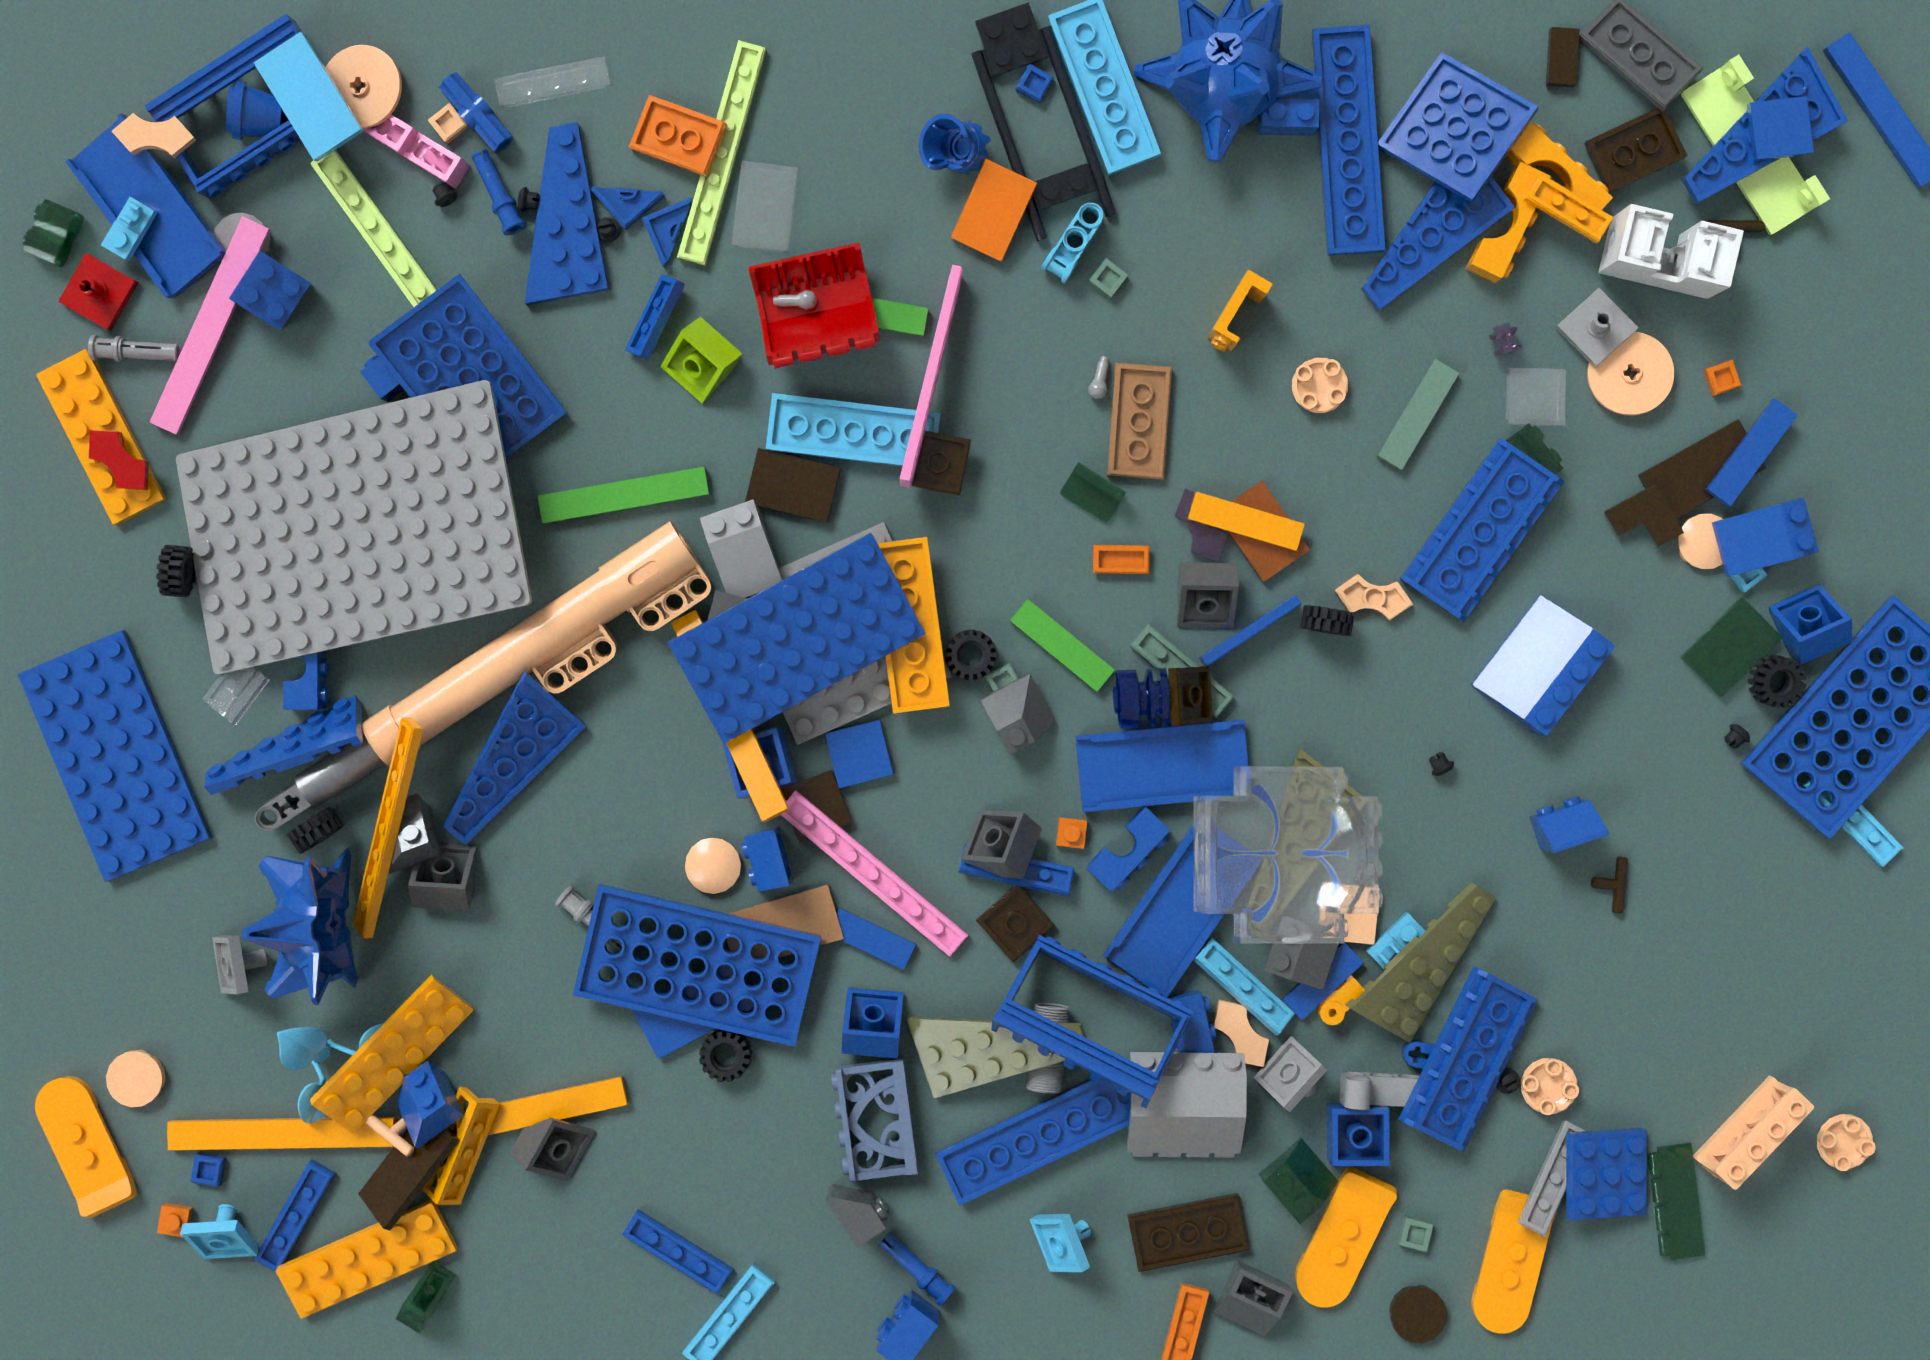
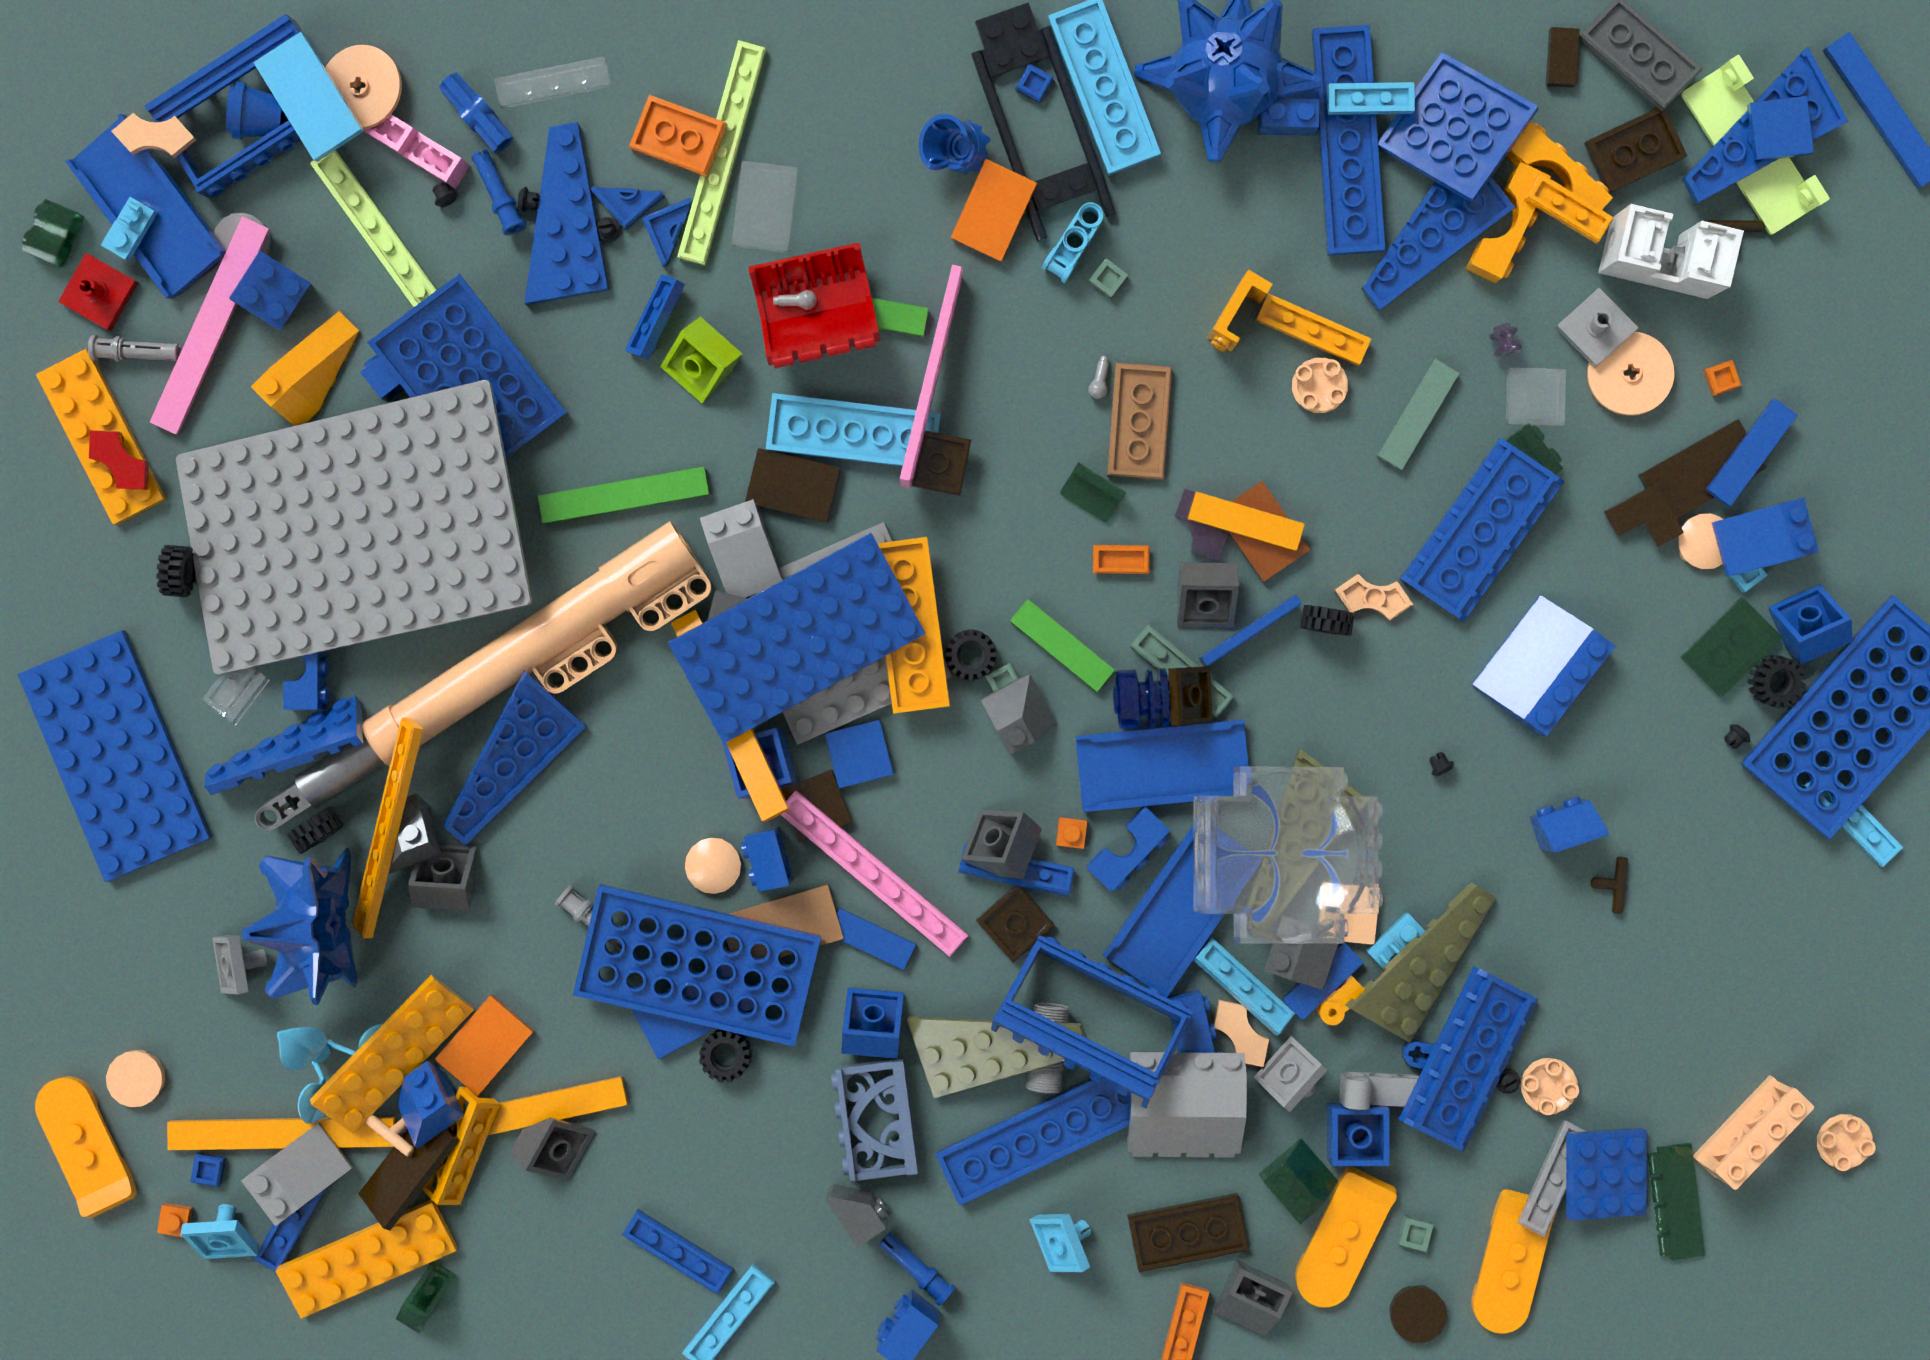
light nougat tile [428,103,469,144] -> none
none -> light grey slope [241,1122,353,1226]
none -> light orange wedge [251,311,360,426]
none -> orange tile [435,994,534,1096]
none -> light orange plate [1255,293,1371,366]
none -> medium azure plate [1327,82,1415,115]

